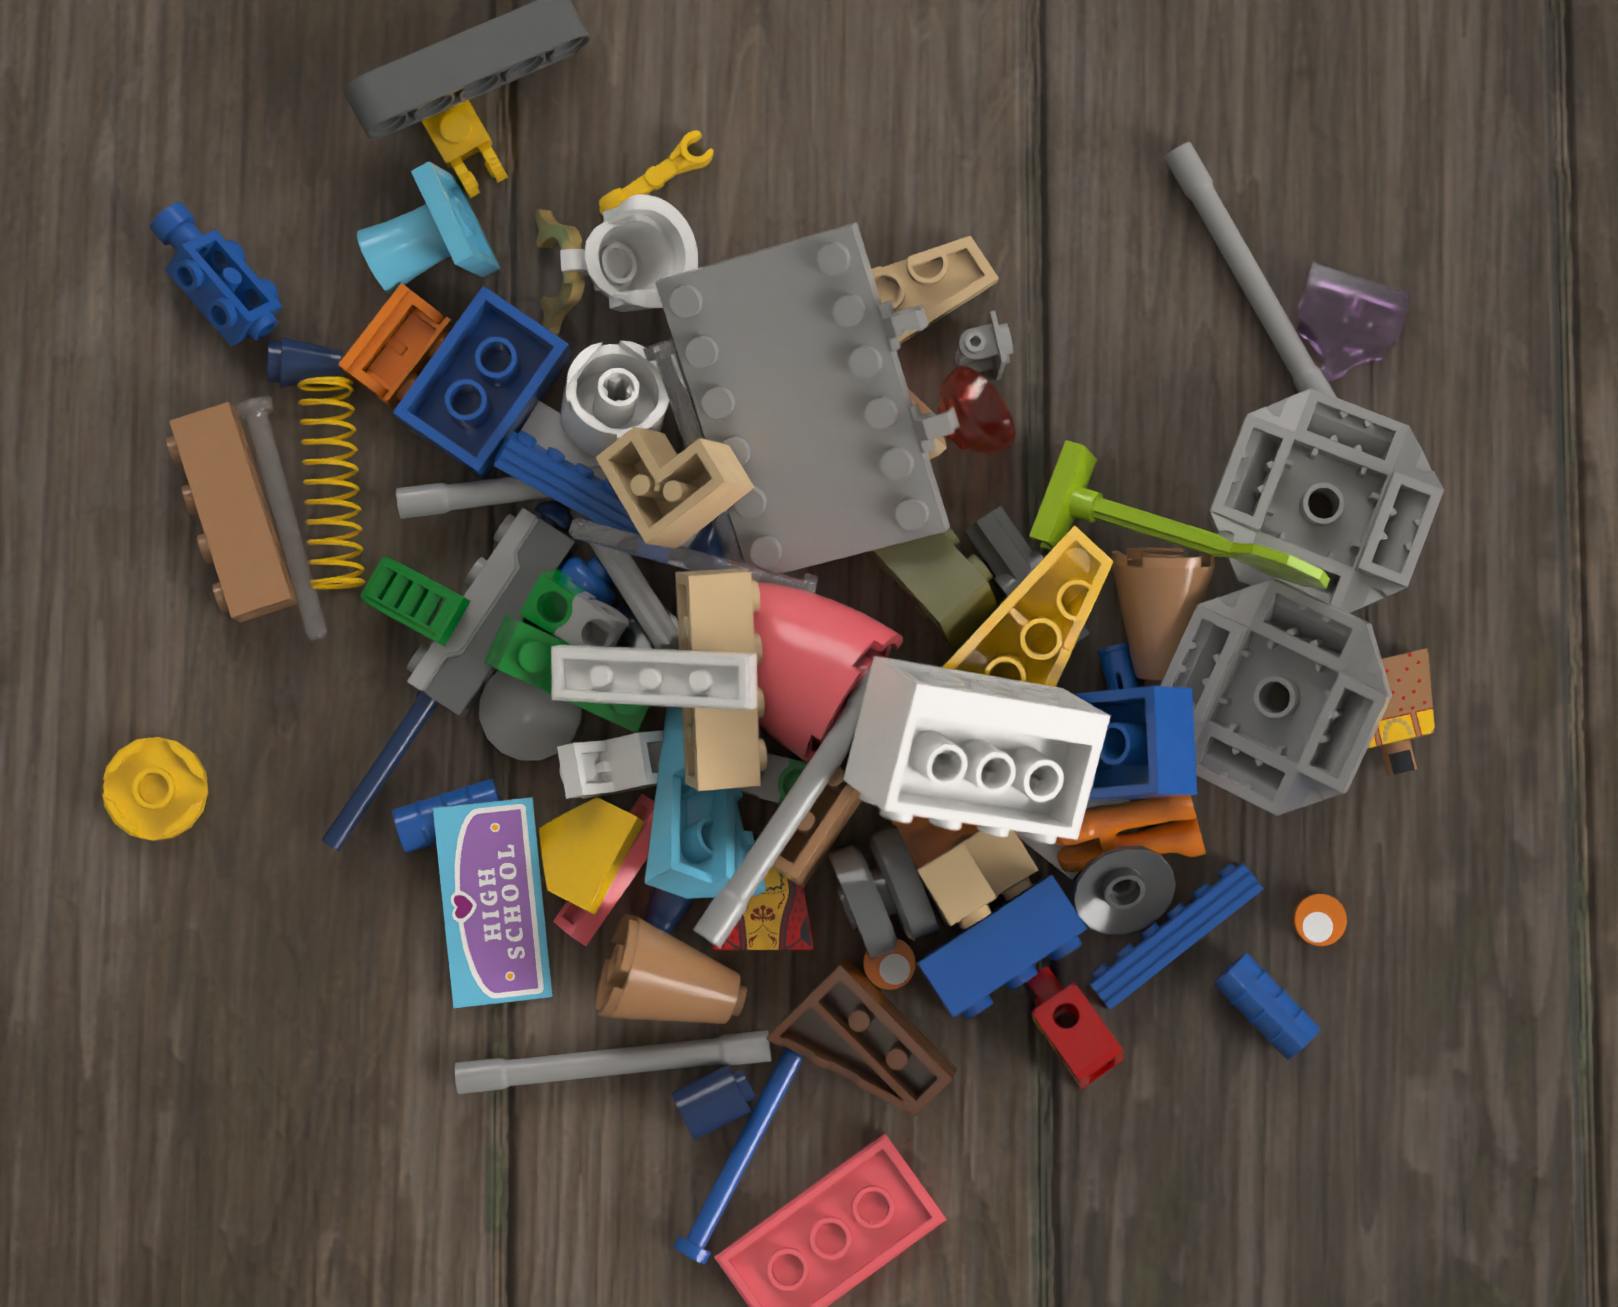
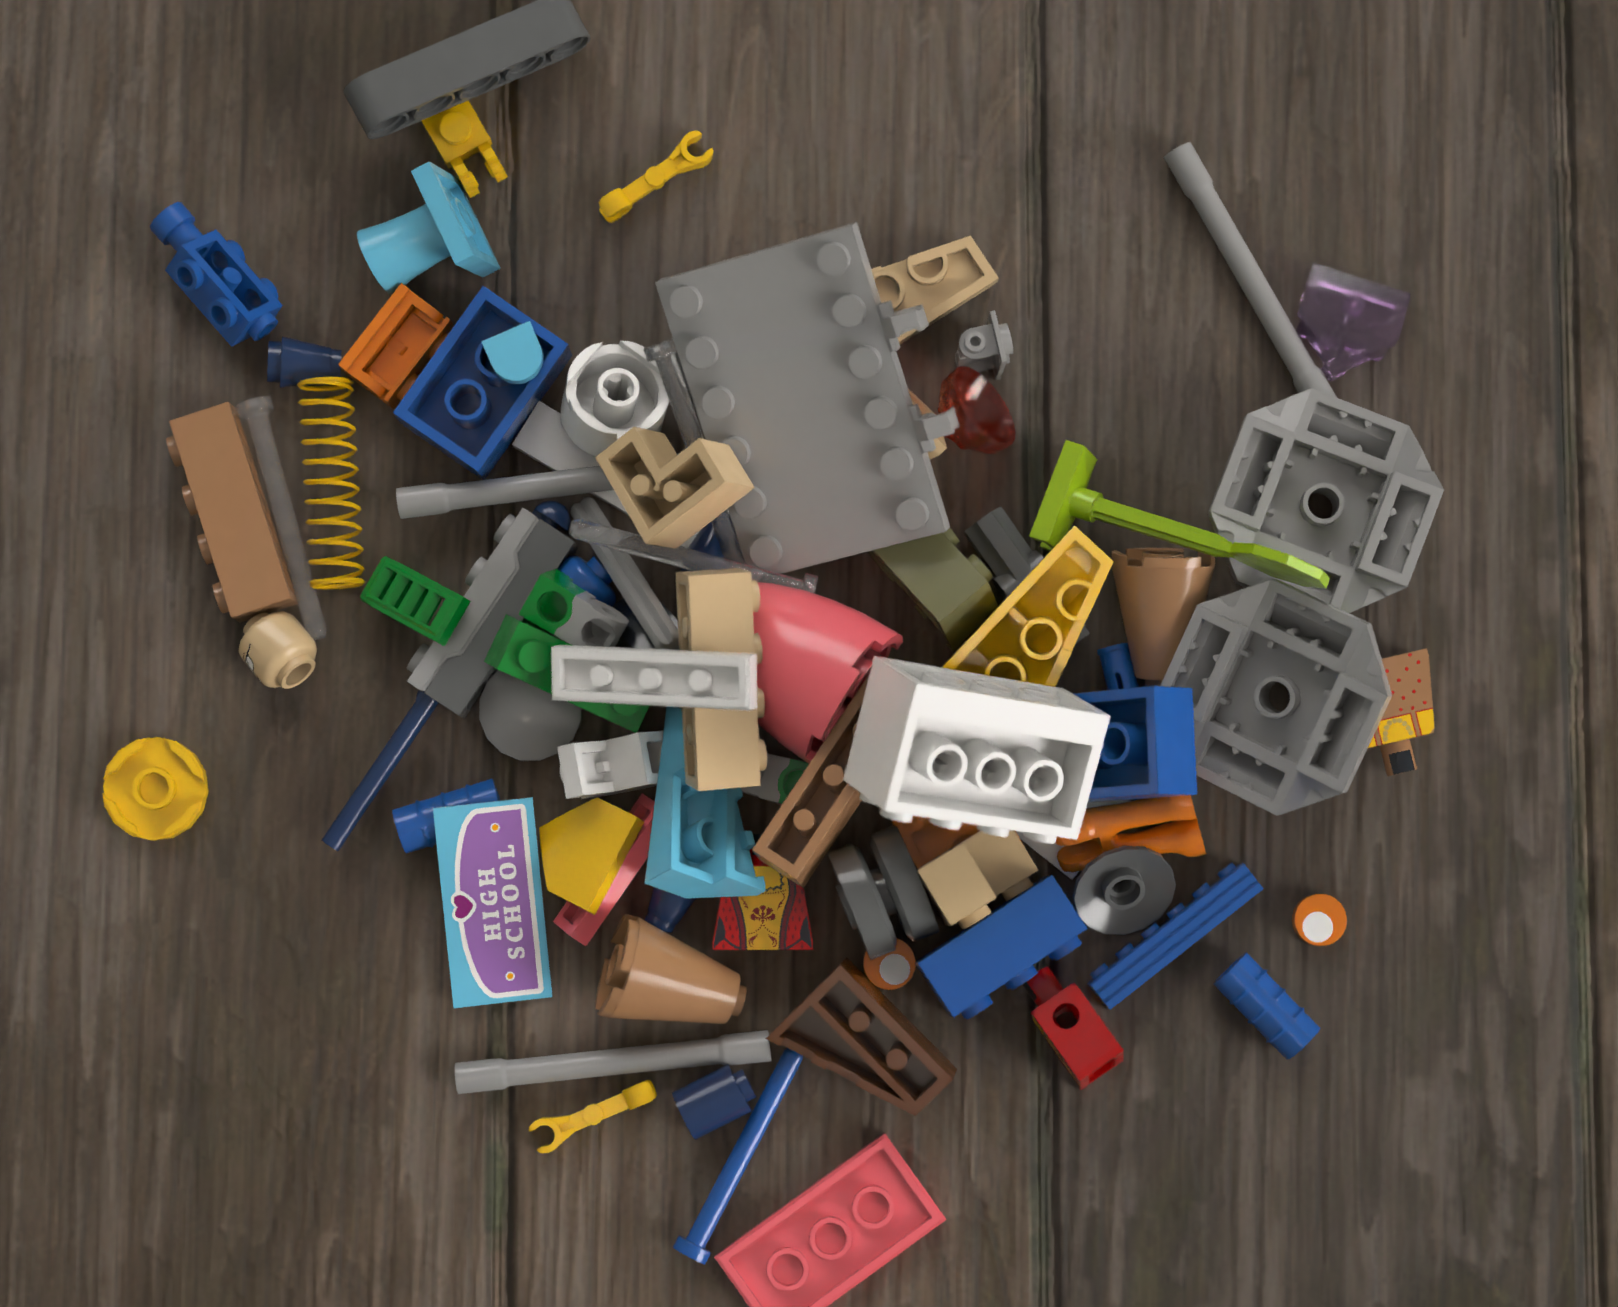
blue piece [494,430,673,560] -> none
white helmet [535,194,698,336] -> none
light grey piece [693,664,872,948] -> none
none -> tan head [239,611,317,689]
none -> medium azure tile [481,321,543,384]
none -> yellow piece [528,1080,657,1153]

